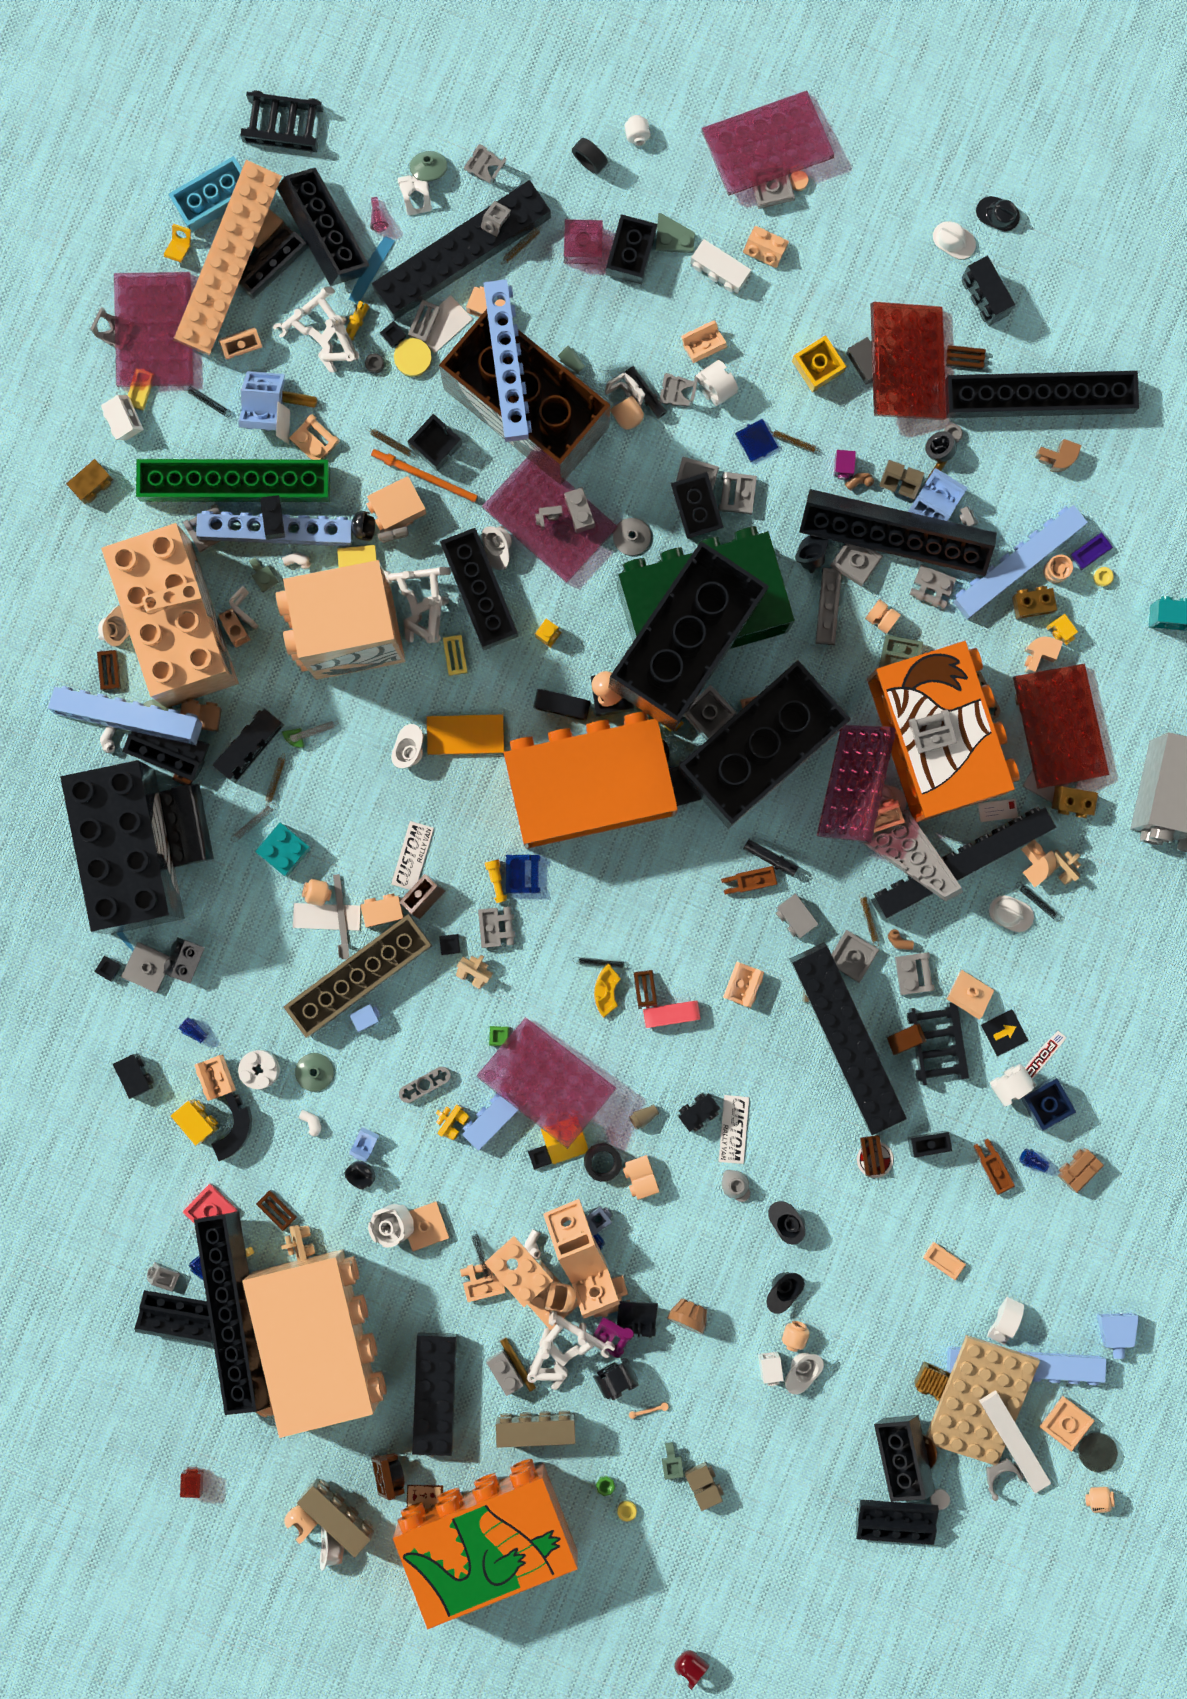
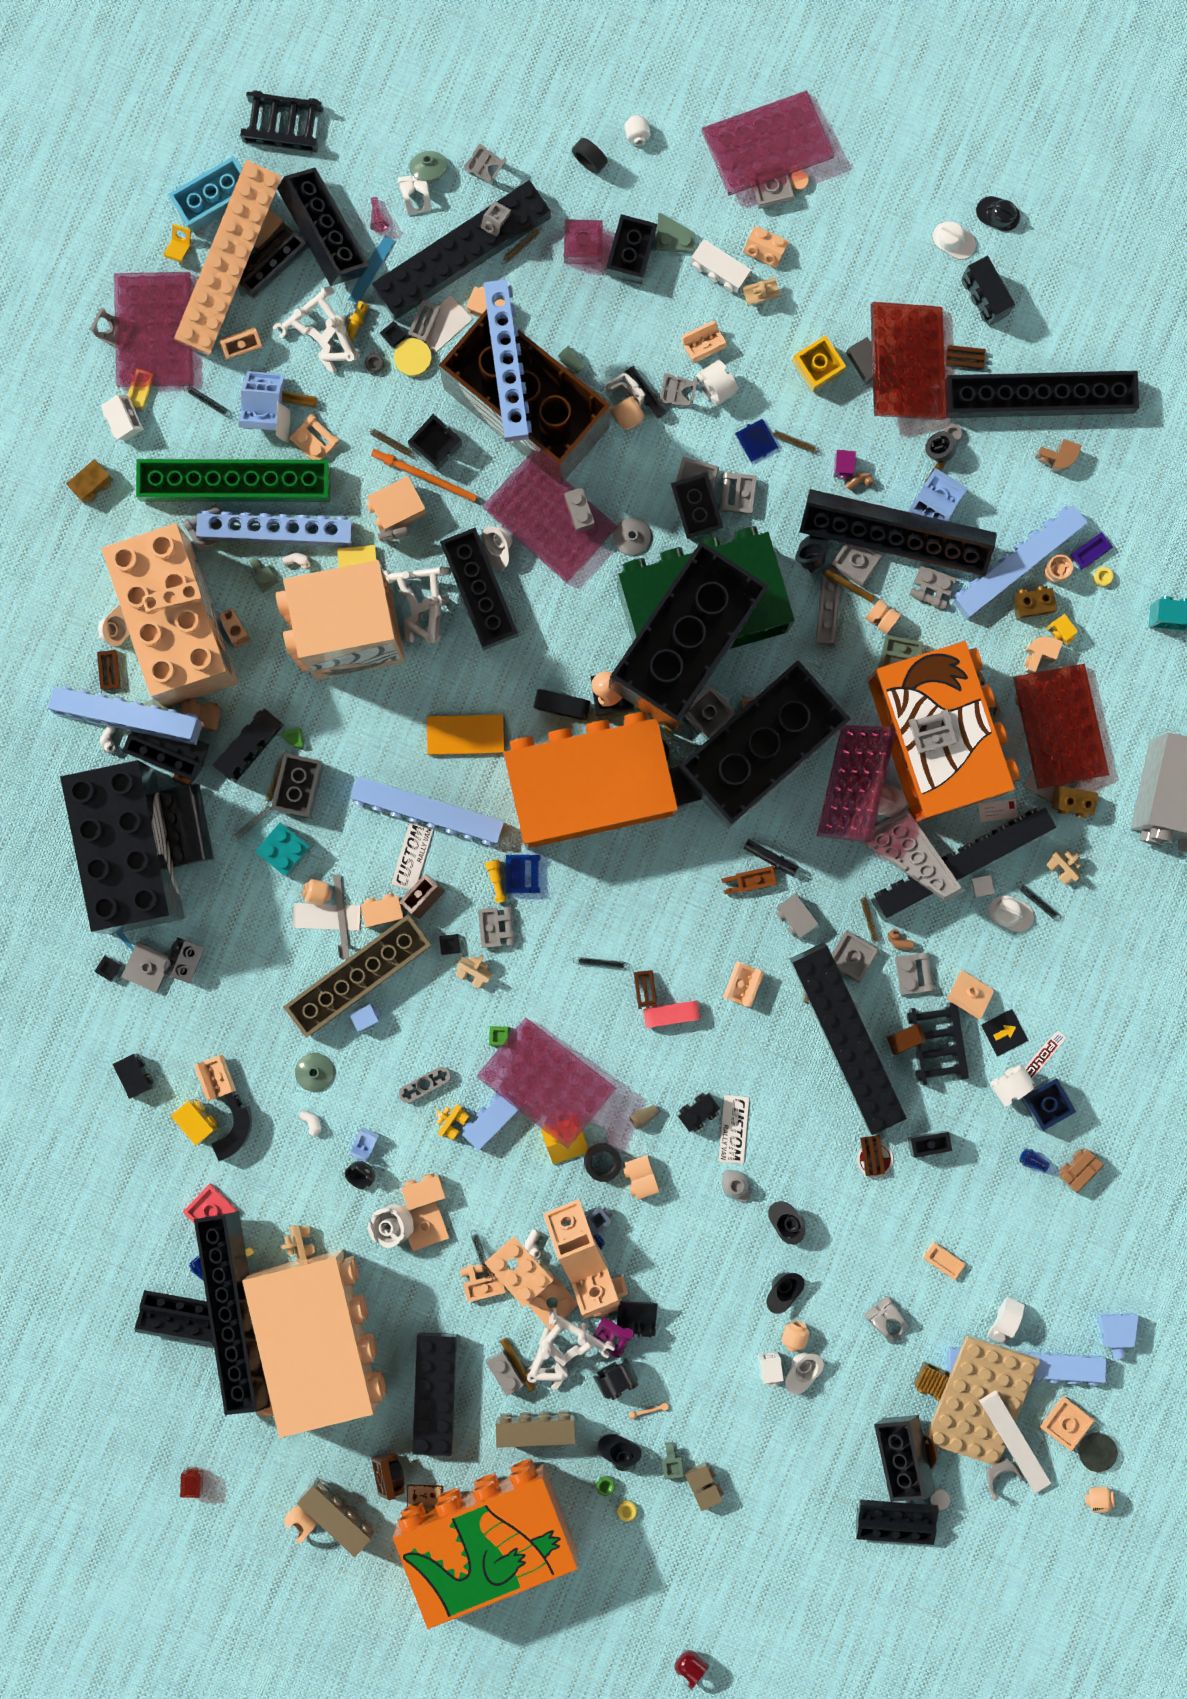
light grey bracket [147,1262,180,1292] -> none
clear blue cone [178,1017,208,1044] -> none
white piece [229,586,258,629] -> none
white brick [238,1050,280,1089] -> none
reddish brown tile [256,1190,297,1231] -> none
black brick [260,495,285,540] -> none
light grey piece [286,721,339,743] -> none
white piece [320,1527,344,1571] -> none
black hair [351,511,375,541] -> none
white piece [391,724,423,768] -> none
light yellow tile [443,635,468,676] -> none
black tile [528,1145,552,1170] -> none
light grey bracket [535,506,562,530] -> none
yellow brick [535,618,562,648] -> none
light nougat helmet [544,1281,576,1313] -> none
yellow tile [594,964,621,1018] -> none
medium nougat piece [667,1299,707,1335] -> none
light nougat bracket [861,799,905,835] -> none
dark tan piece [879,460,924,499] -> none
light grey plate [959,506,979,527] -> none
dark orange hinge [974,1138,1015,1195] -> none
light nougat brick [1021,839,1056,887] -> none
none -> dark grey brick [271,752,324,819]
none -> light blue brick [350,776,504,847]
none -> light nougat brick [401,1173,446,1211]
none -> black piece [597,1434,642,1471]
none -> tan hips [742,277,781,306]
none -> pearl gold bar [823,568,875,602]
none -> light grey piece [864,1296,910,1344]
none -> white tile [971,875,995,898]

